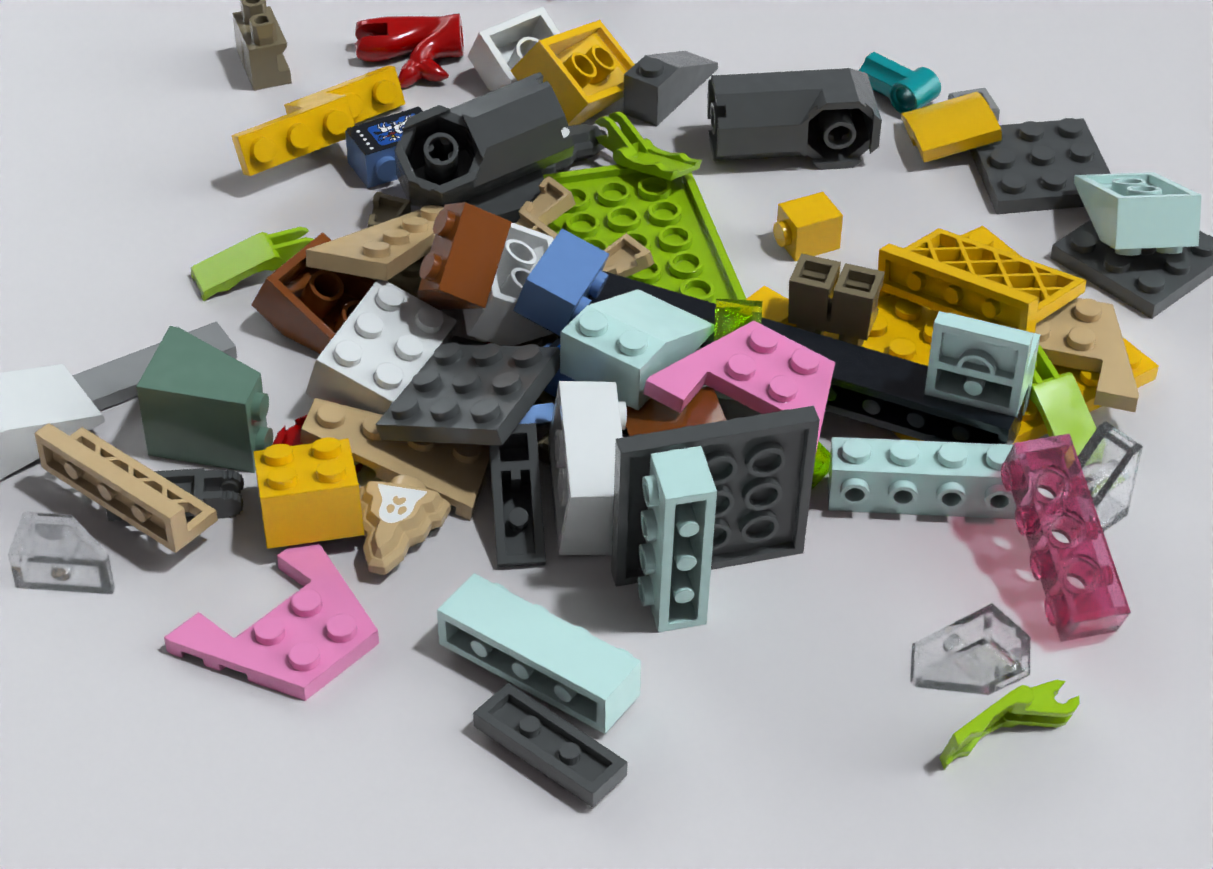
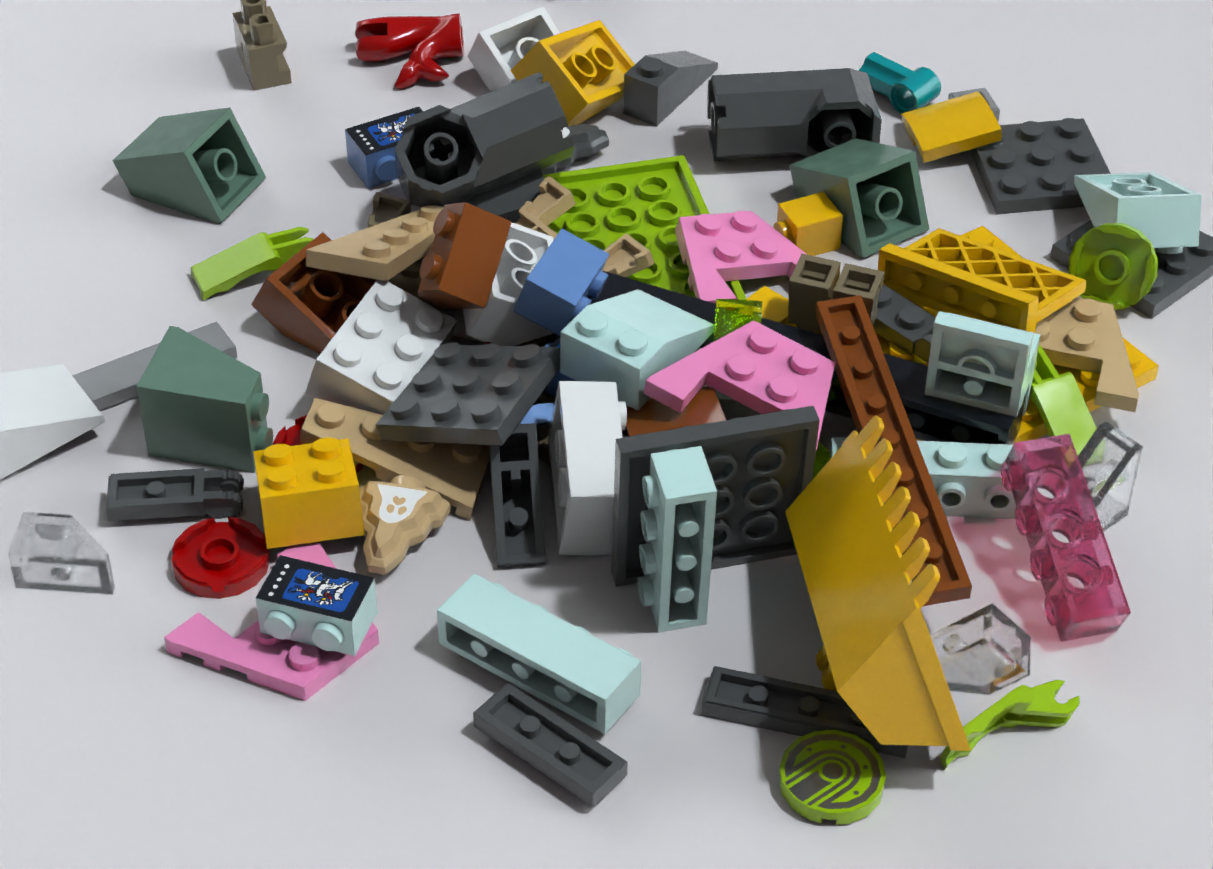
tan fence [34,423,218,553] -> none
yellow bracket [231,66,406,176] -> none
lime arm [594,111,702,181] -> none
none -> sand green slope [112,107,266,223]
none -> red tile [171,517,270,599]
none -> brick [256,555,378,656]
none -> bright pink wing [675,211,808,309]
none -> dark grey tile [701,666,909,758]
none -> tile [779,730,886,825]
none -> yellow piece [785,415,971,751]
none -> sand green slope [789,138,929,258]
none -> dark orange plate [815,295,972,606]
none -> dark grey hinge [873,284,936,363]
none -> lime tile [1069,223,1158,310]

